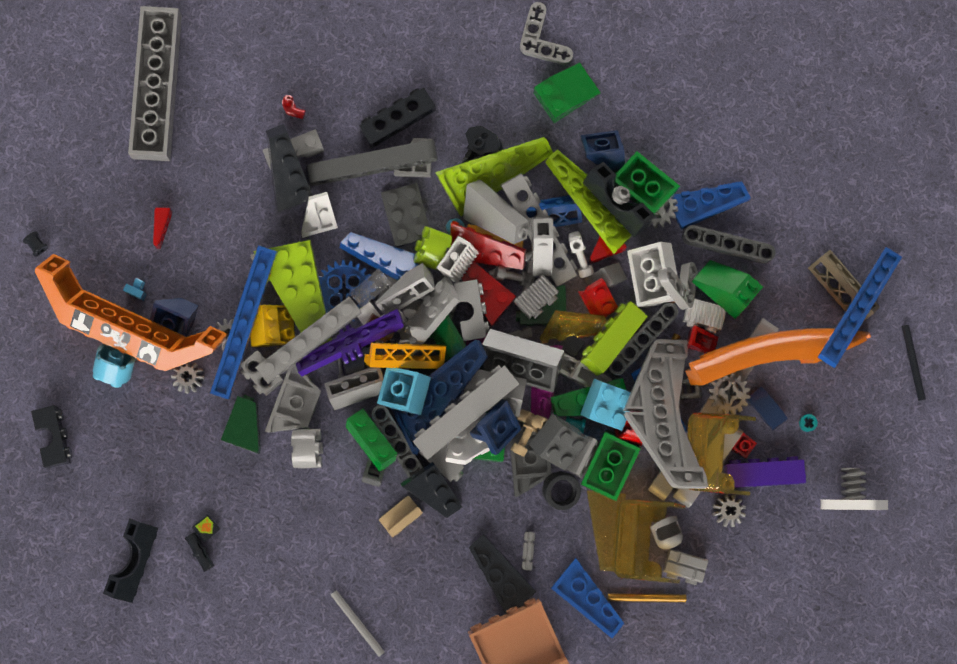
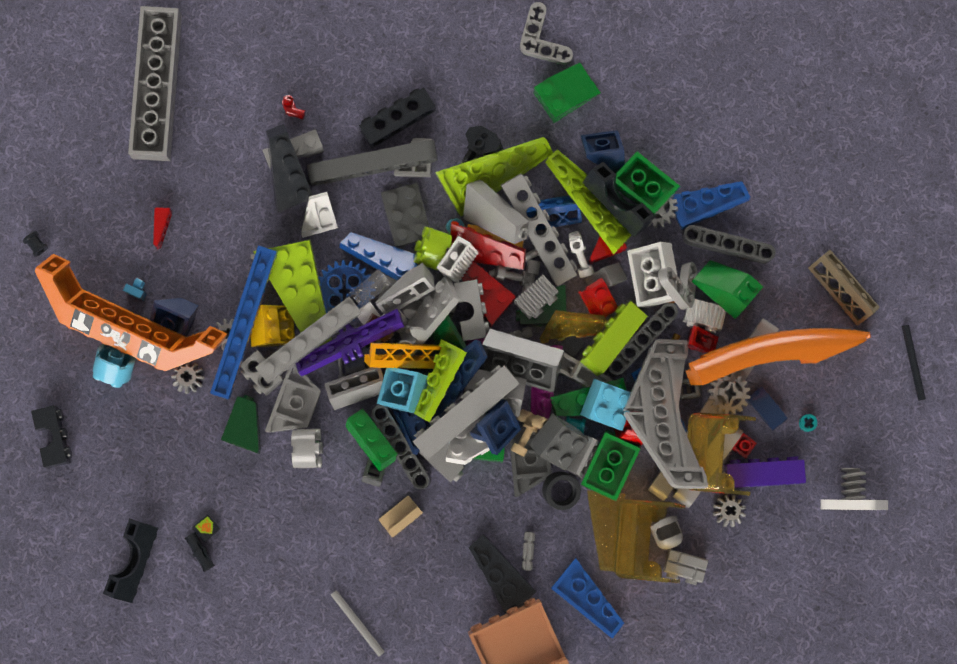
black wing [400,462,463,518] -> none
light grey slope [531,217,553,276] -> none
pearl gold bar [608,593,686,602] -> none
light grey plate [612,186,630,204] -> none
blue plate [818,247,902,368] -> none
none -> lime wing [414,339,467,422]

